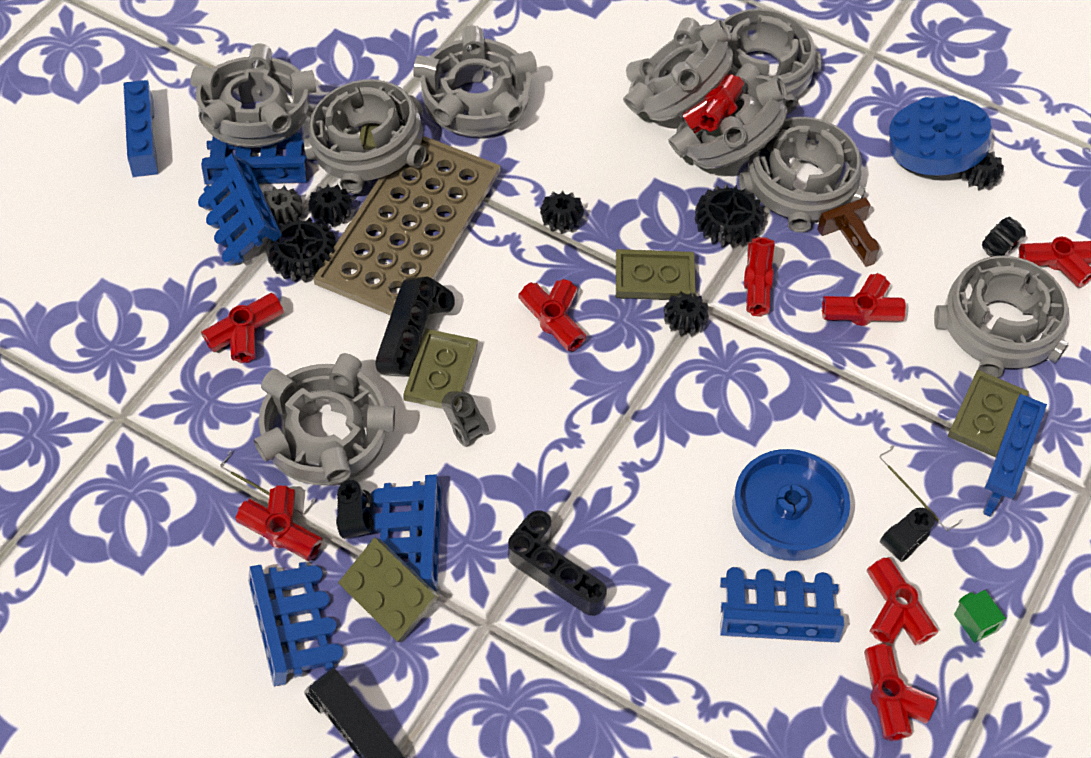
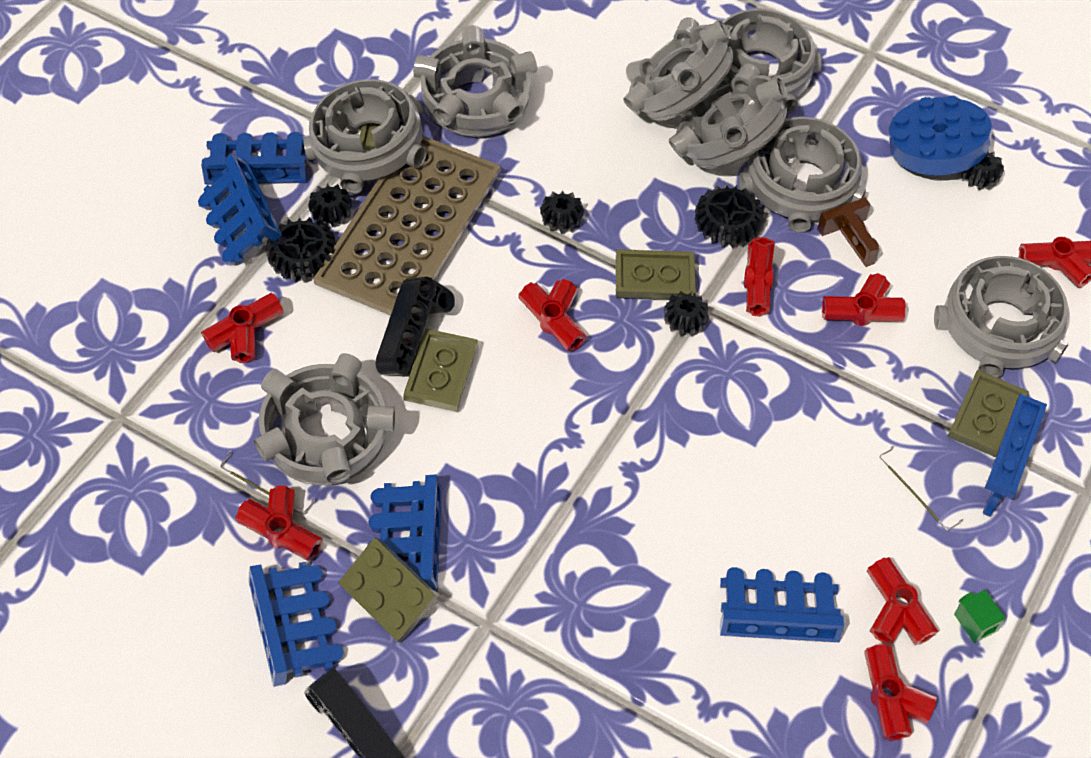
blue arch [123,80,158,177] -> none
light grey piece [191,43,316,148] -> none
dark grey gear [264,185,303,227] -> none
black piece [336,480,374,539] -> none
dark grey piece [442,391,489,446] -> none
black beam [508,510,607,616] -> none
red piece [683,74,744,133] -> none
blue piece [732,449,850,561] -> none
black piece [880,507,935,562] -> none
black gear [982,216,1026,257] -> none

